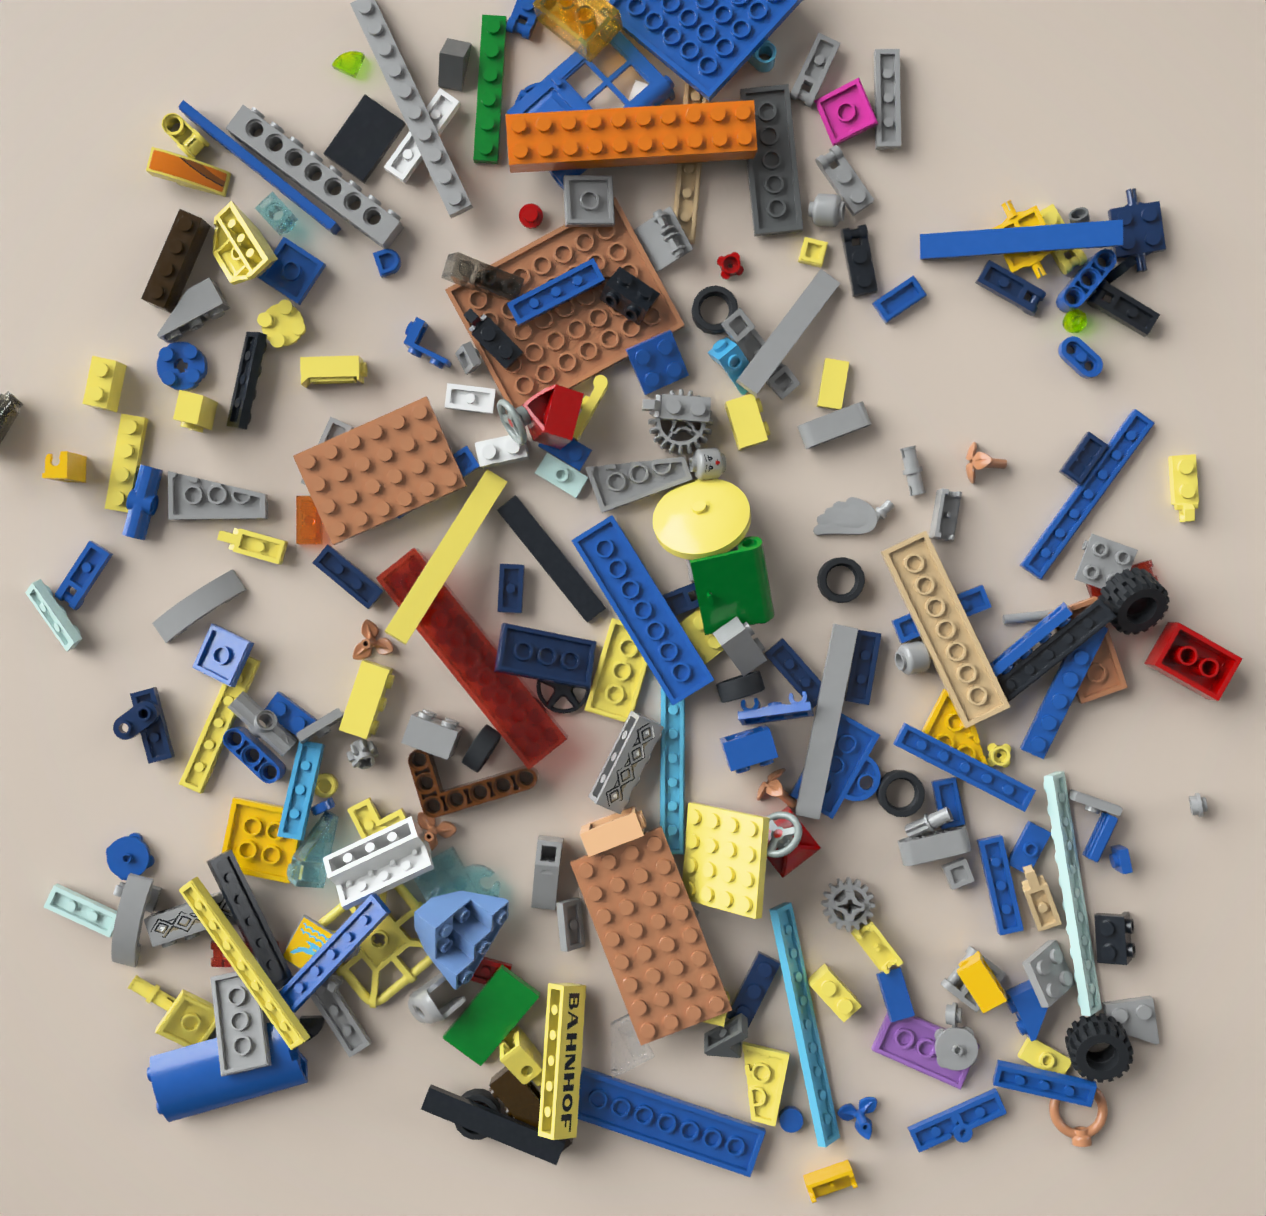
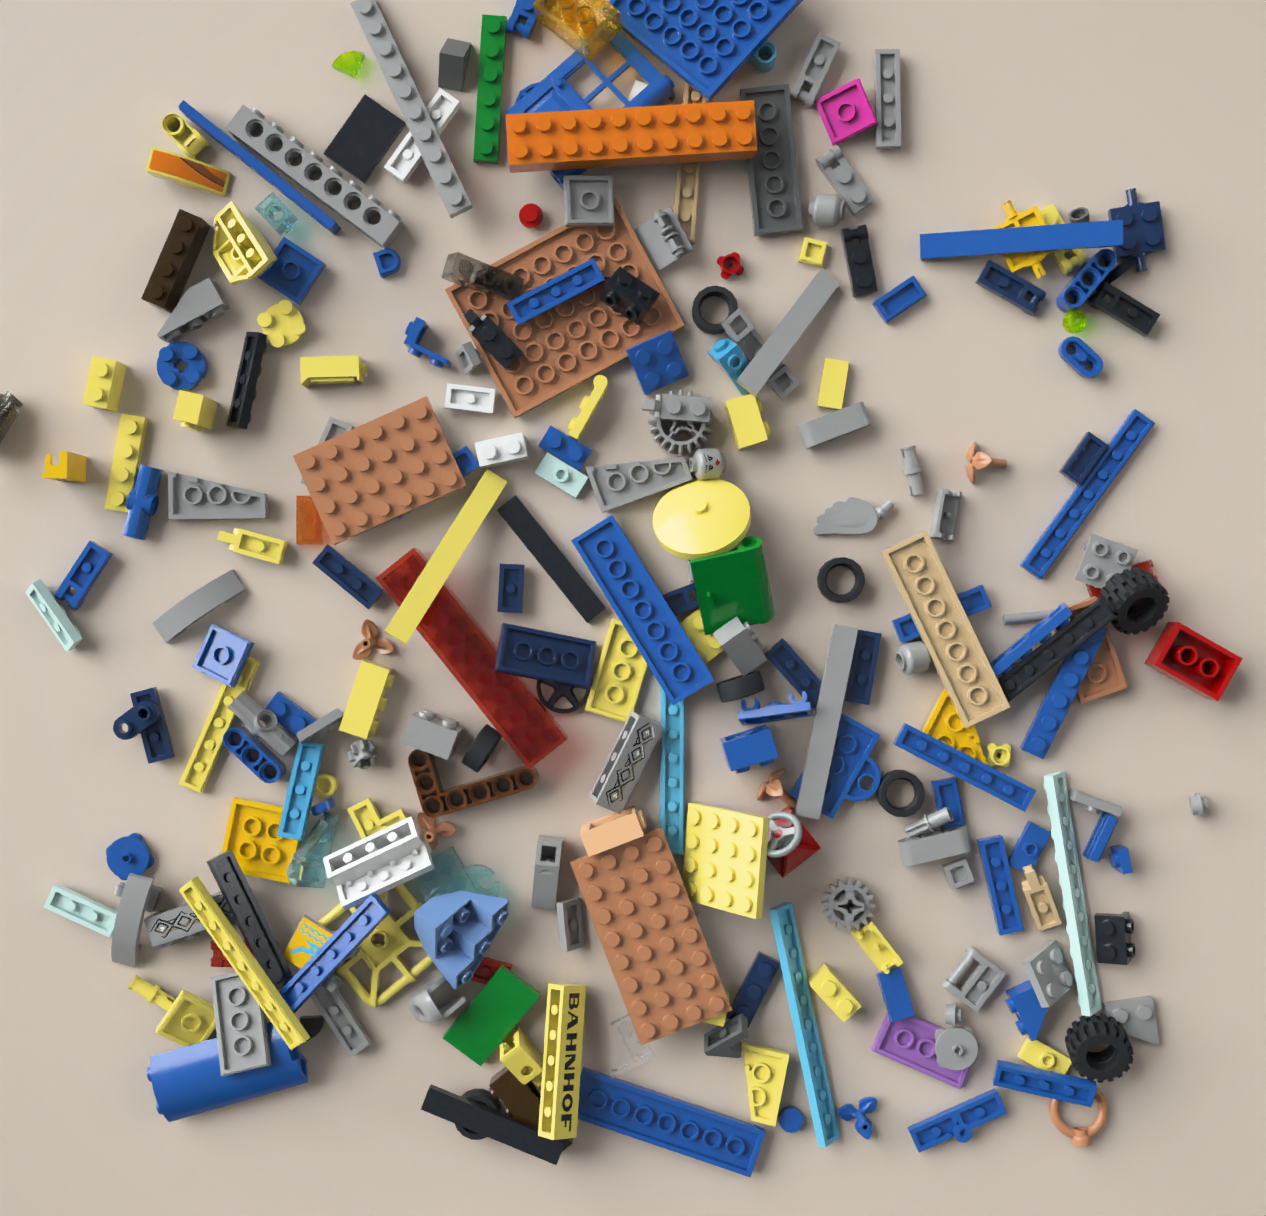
red piece [497,384,584,449] -> none
yellow hinge [803,1160,858,1204] -> none
yellow hinge [957,951,1007,1013] -> none
light yellow hinge [1168,454,1199,522] -> none

